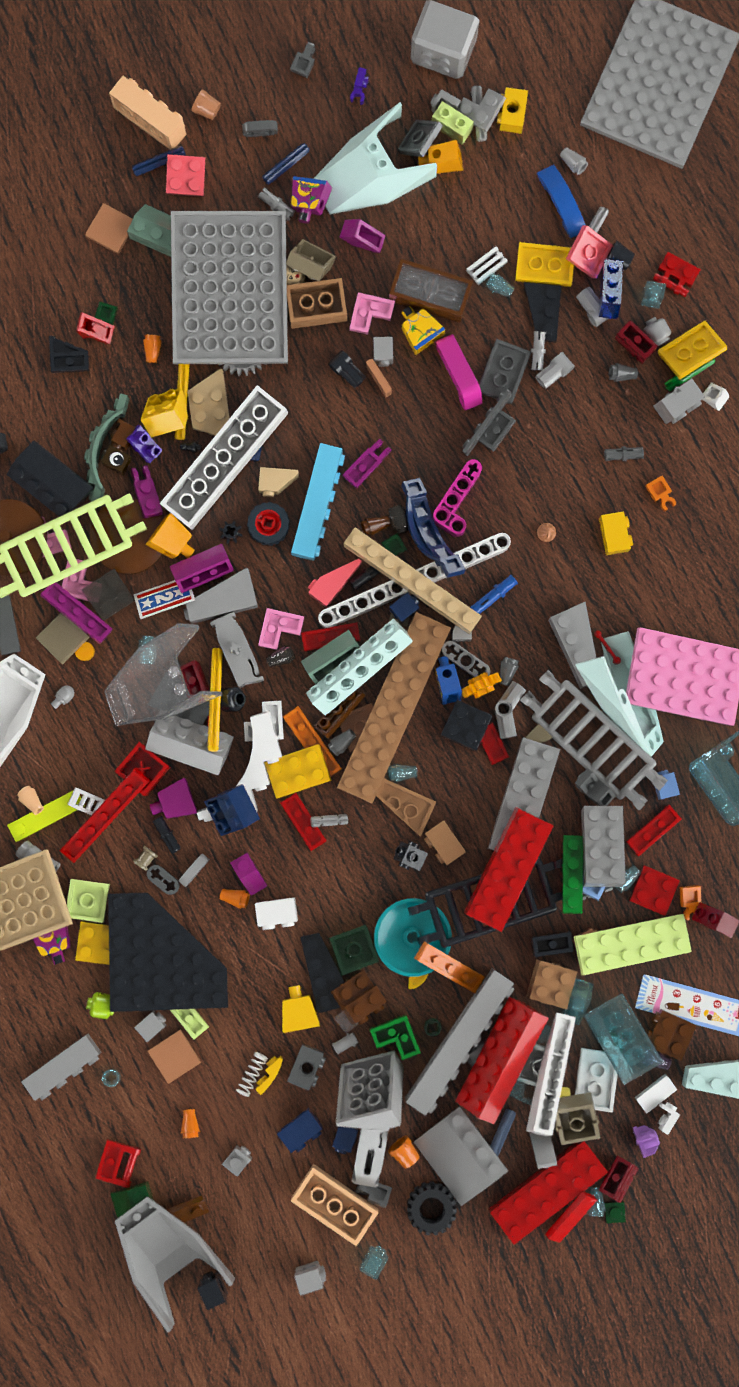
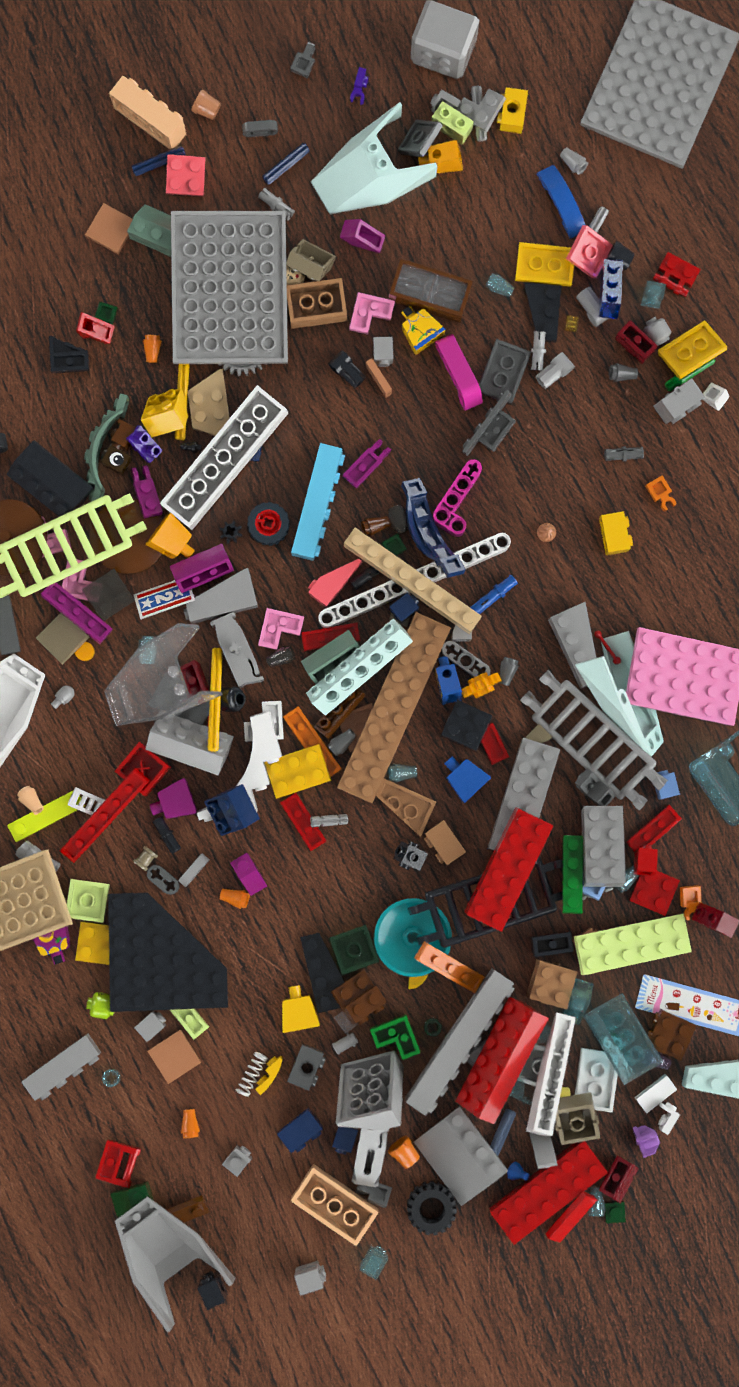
white brick [255,897,298,930] -> none
tan slope [258,467,299,497] -> none
torso [291,176,332,224] -> none
white tile [466,247,508,285] -> none
light grey piece [494,681,526,739] -> none
none -> blue torso [444,756,491,803]
none -> blue rock [507,1162,529,1181]
none -> clear yellow piece [565,315,579,332]
none -> red brick [634,845,658,876]

